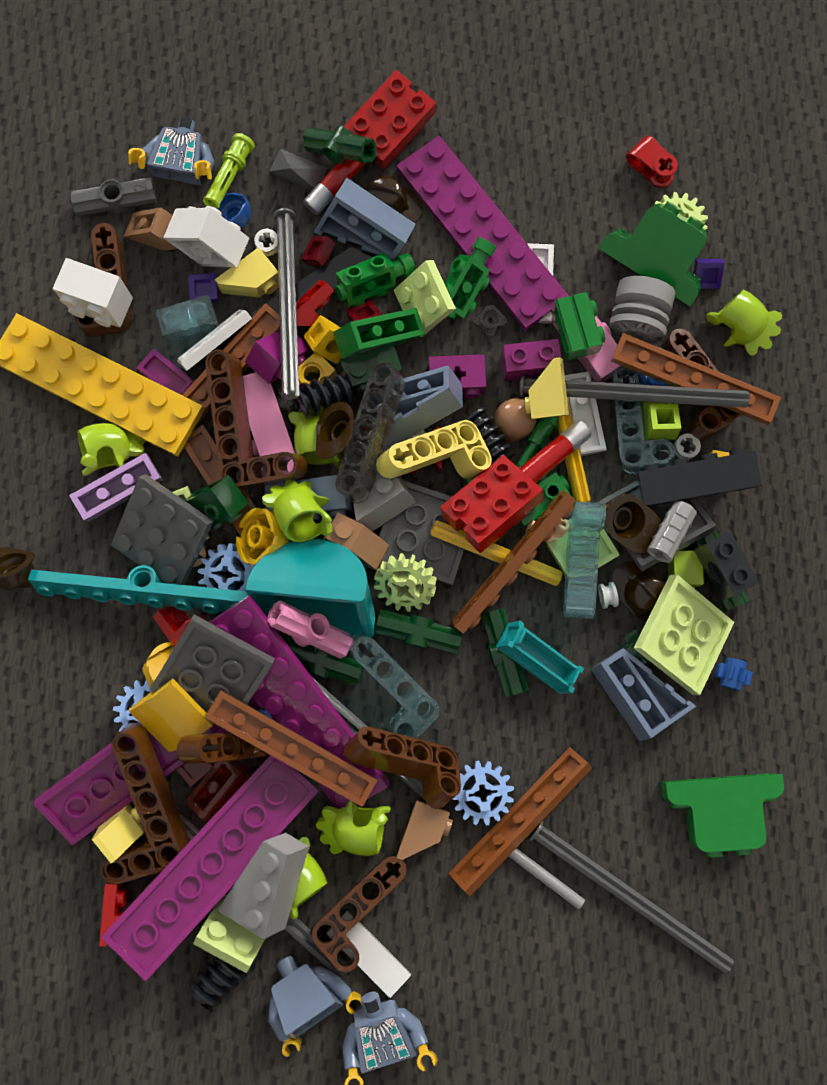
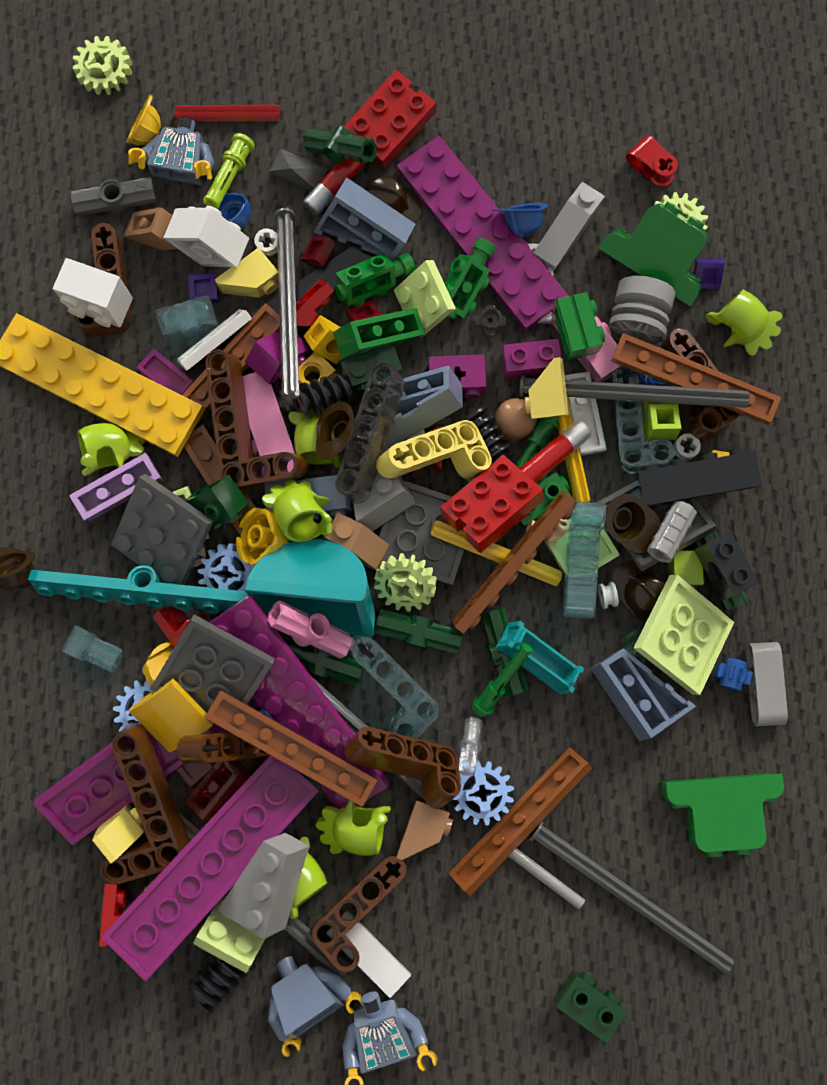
none -> clear light blue piece [61,625,125,673]
none -> yellowish green gear [72,36,132,95]
none -> yellow piece [127,95,161,145]
none -> red axle [174,105,280,122]
none -> clear axle [459,718,483,776]
none -> green pin [472,643,532,717]
none -> blue piece [492,203,548,237]
none -> light grey slope [533,182,605,270]
none -> dark green brick [553,970,627,1043]
none -> light grey beam [746,642,788,727]

